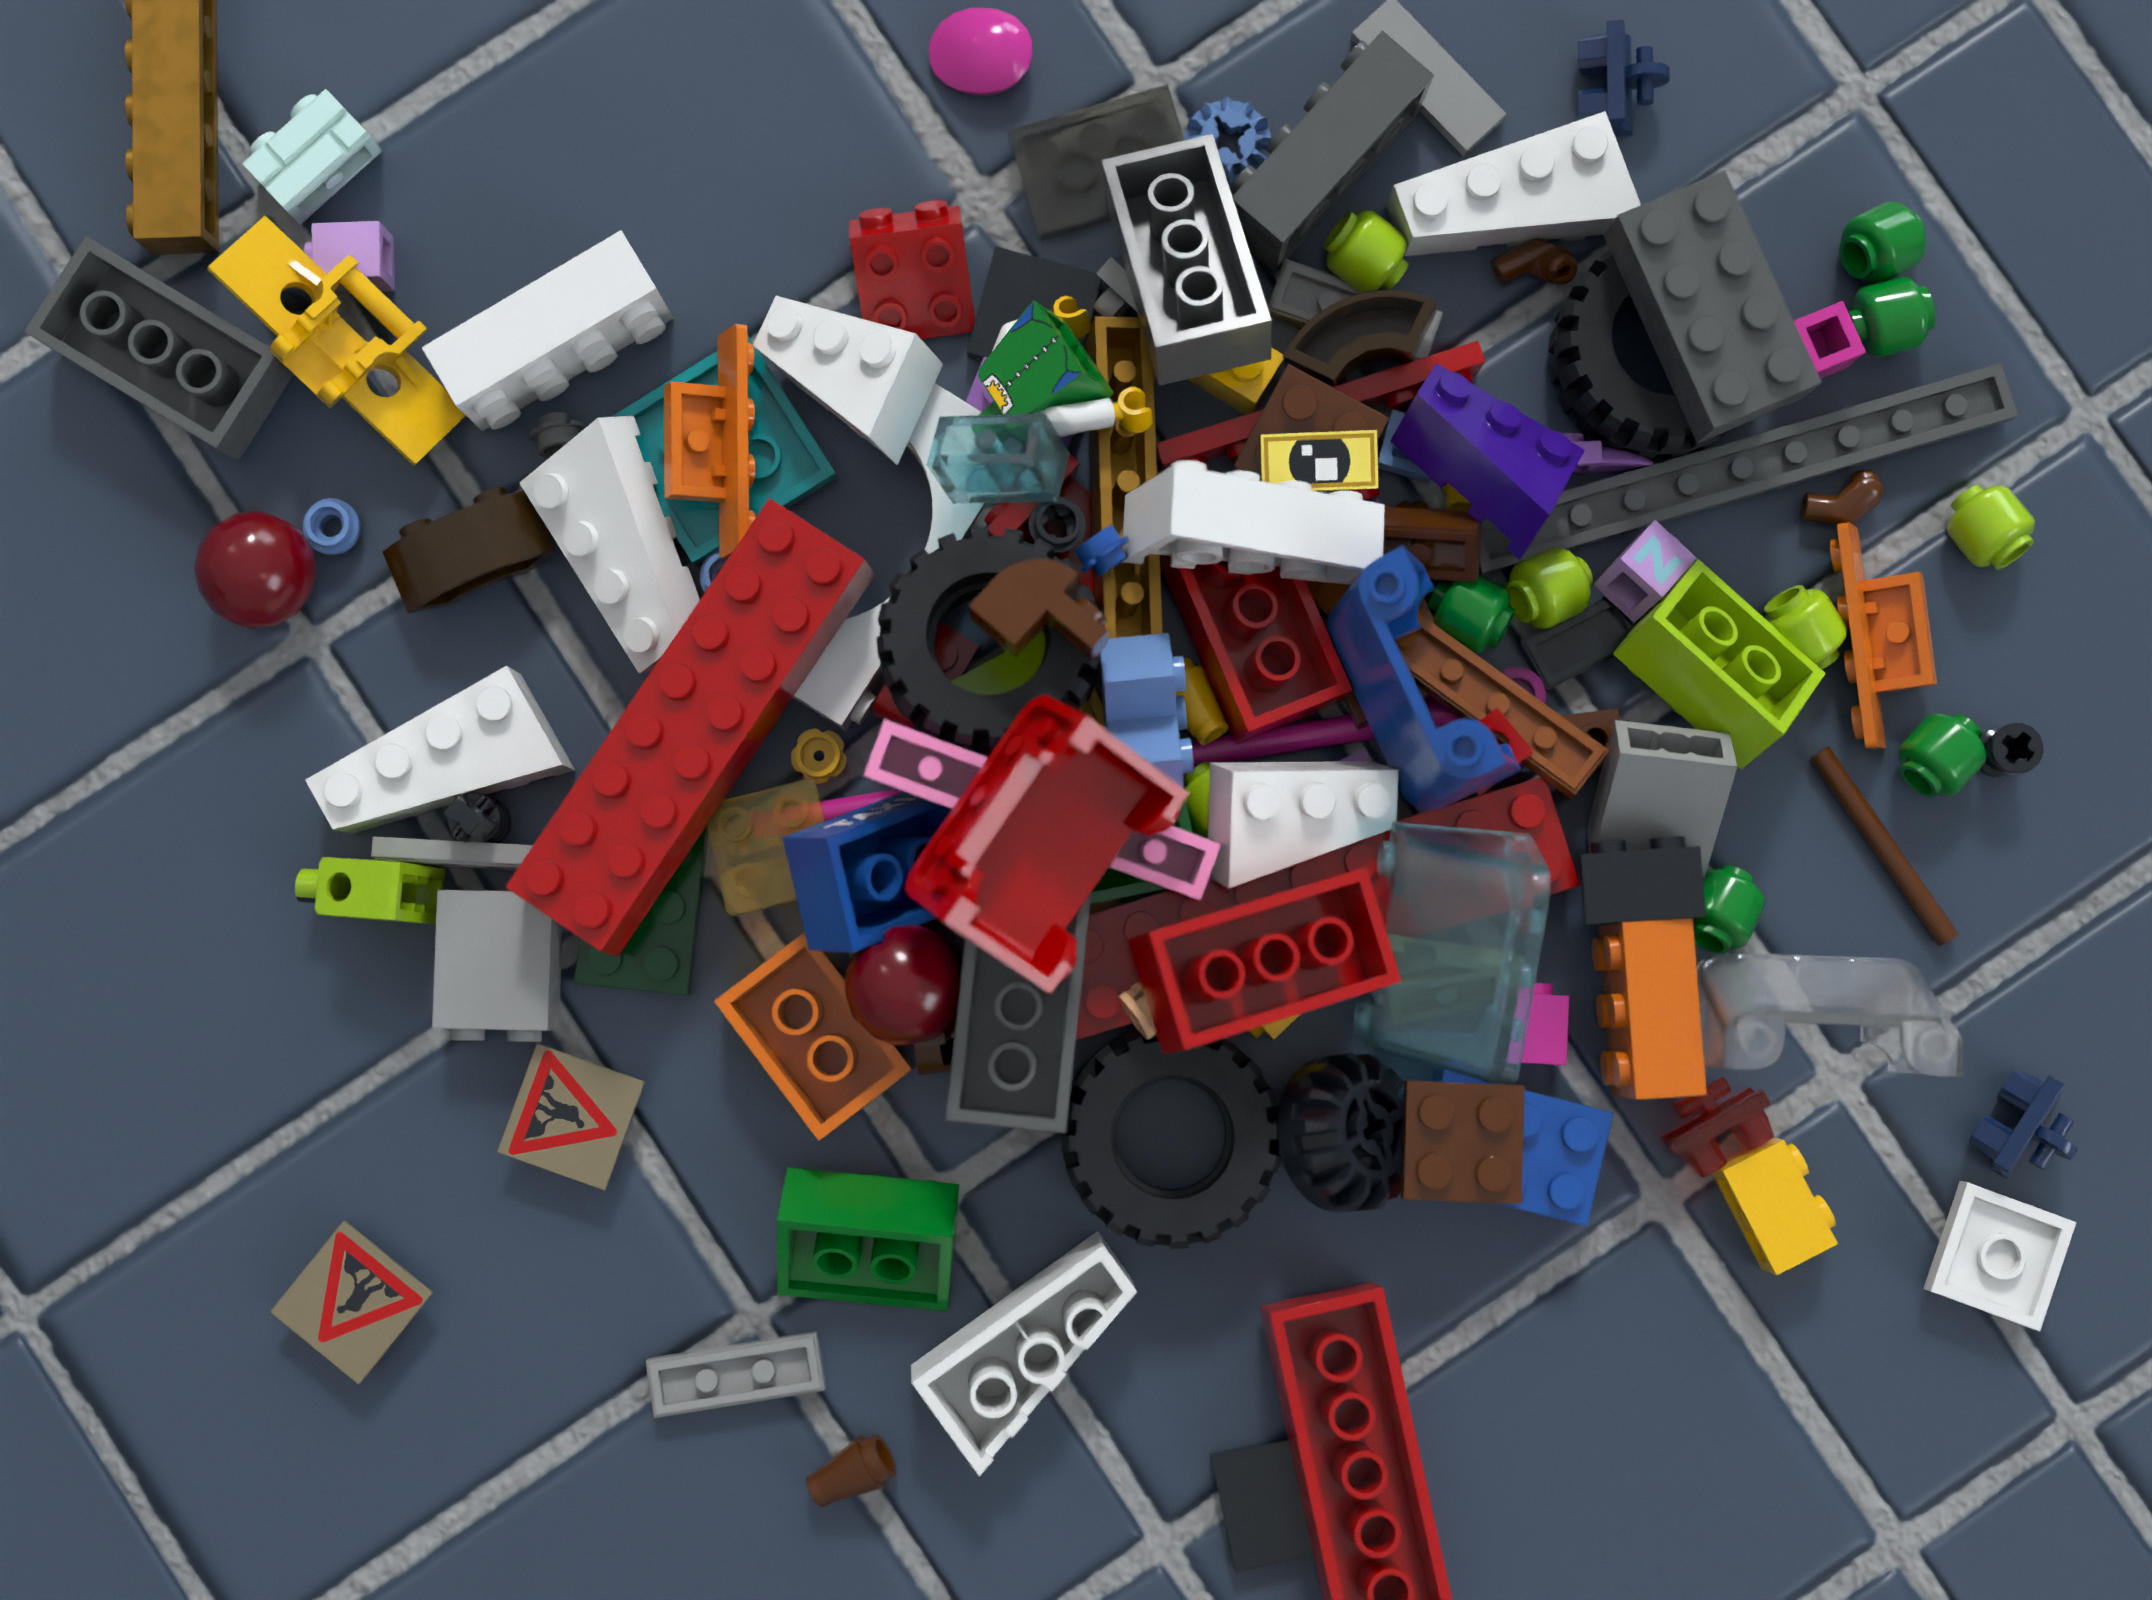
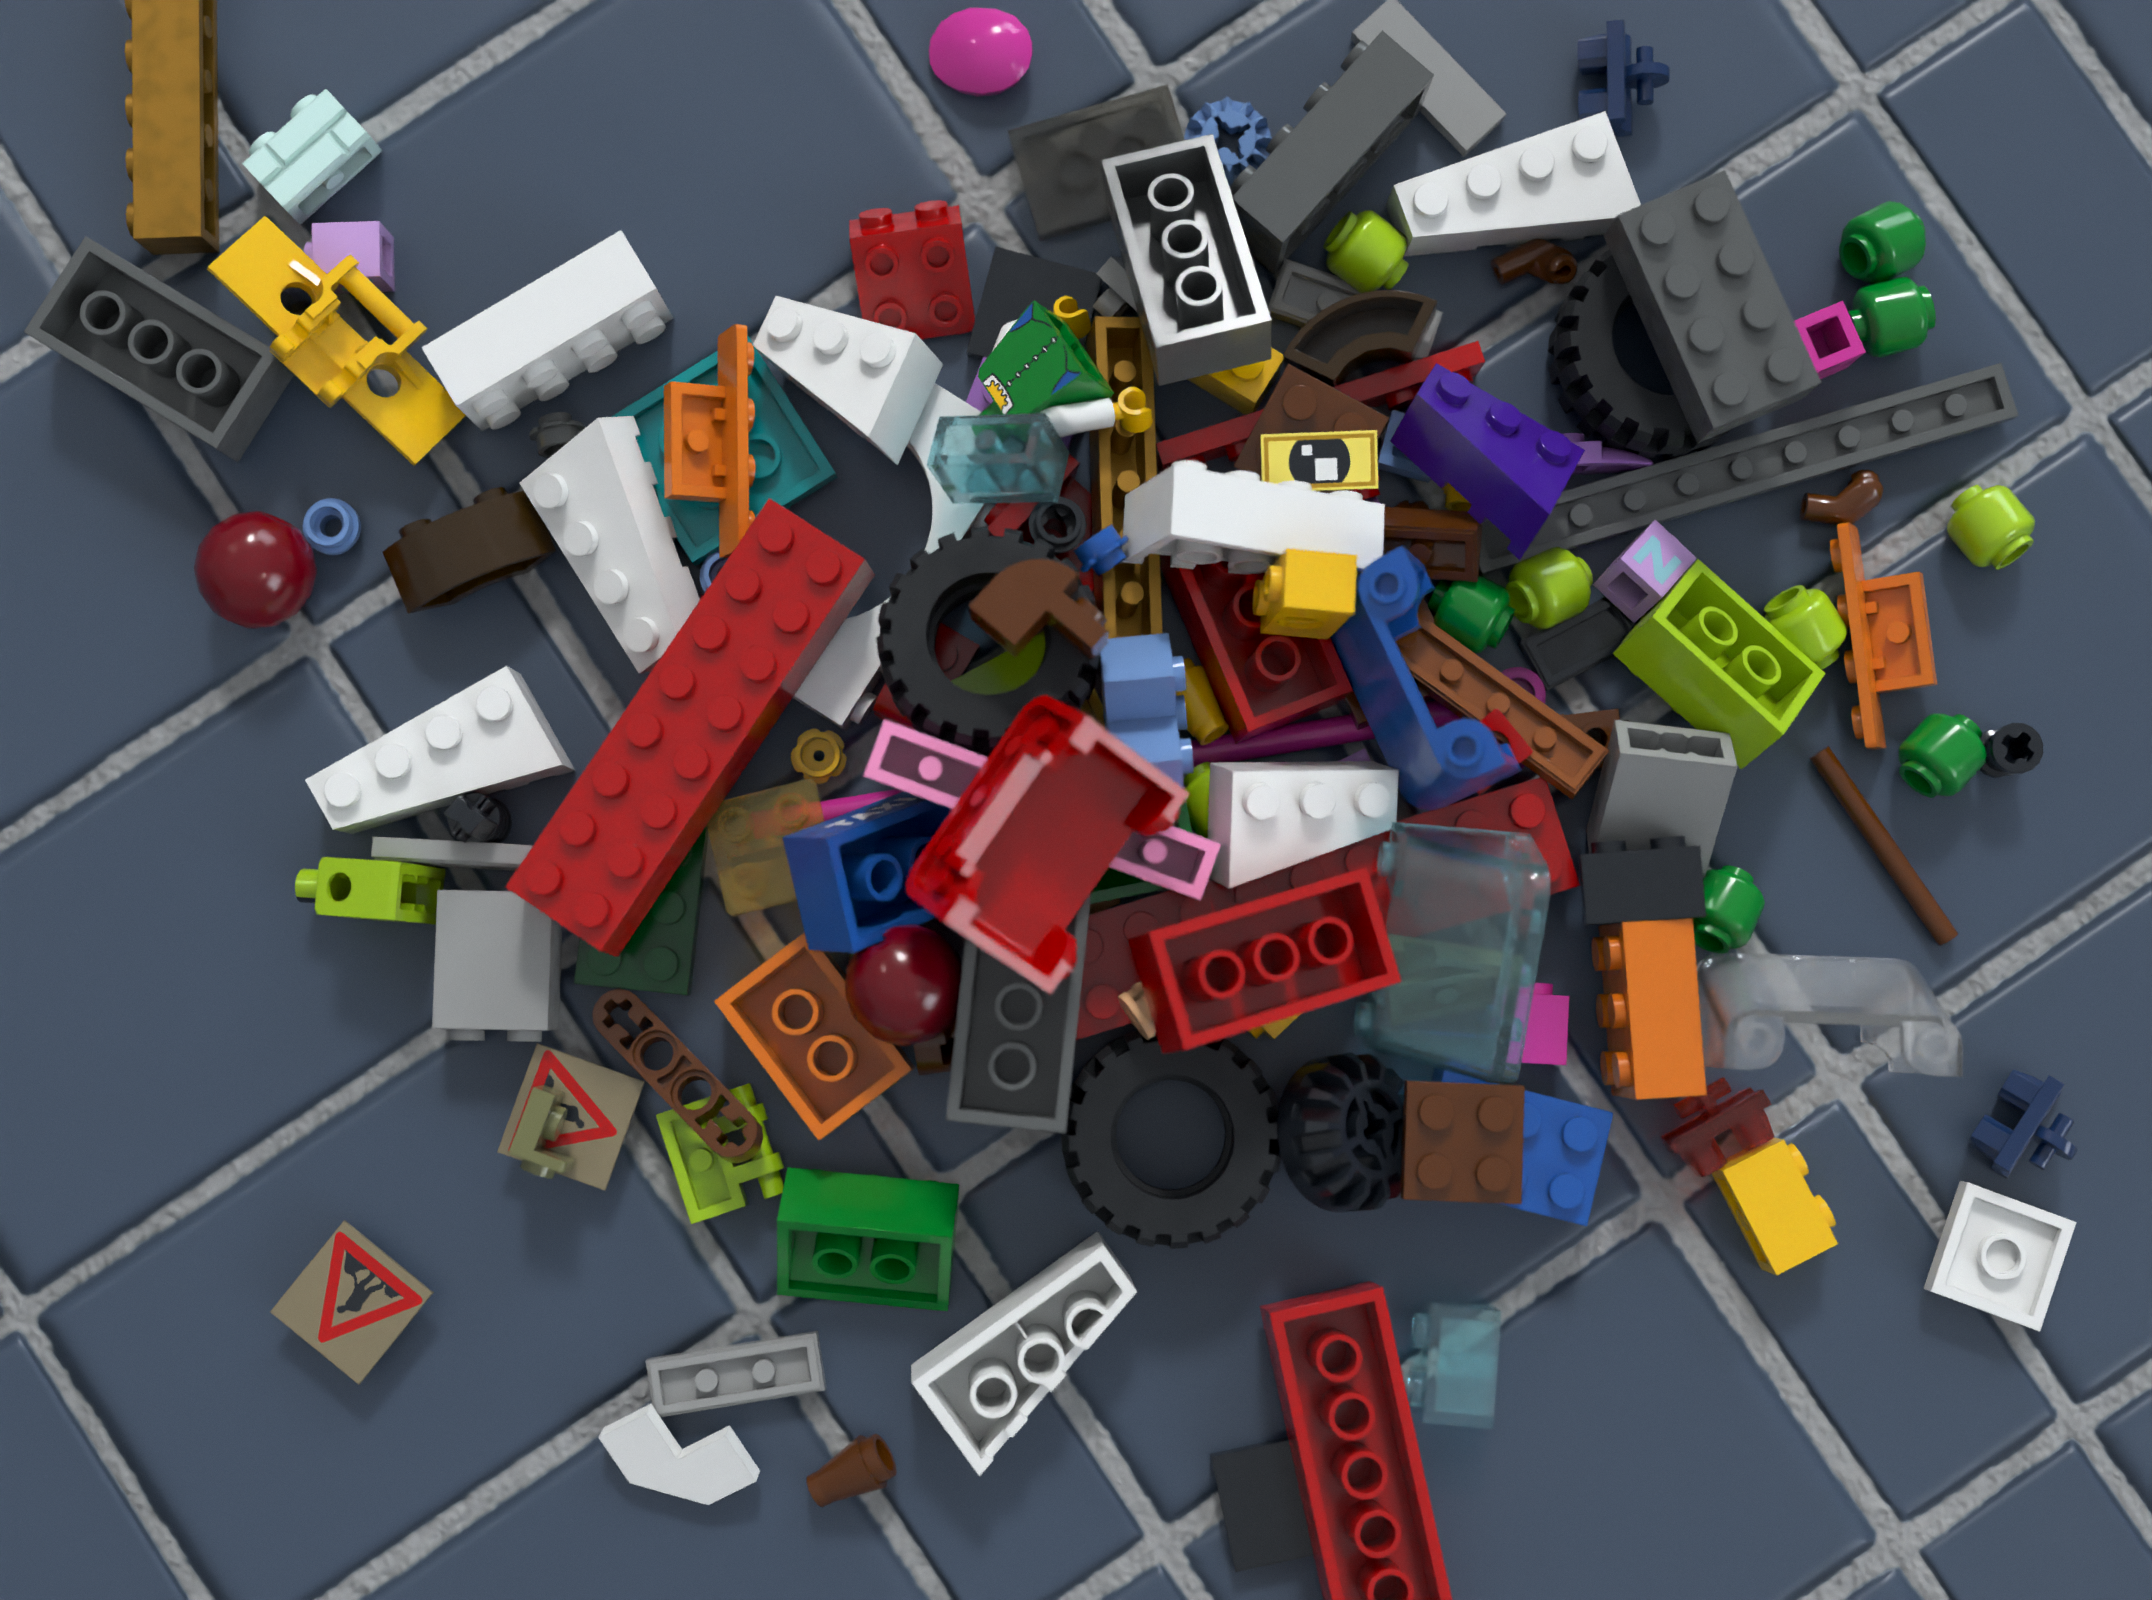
none -> olive bracket [508,1085,576,1179]
none -> reddish brown beam [592,989,763,1163]
none -> white tile [598,1404,760,1505]
none -> lime plate [656,1083,784,1224]
none -> yellow brick [1252,548,1357,640]
none -> clear light blue brick [1407,1299,1501,1429]

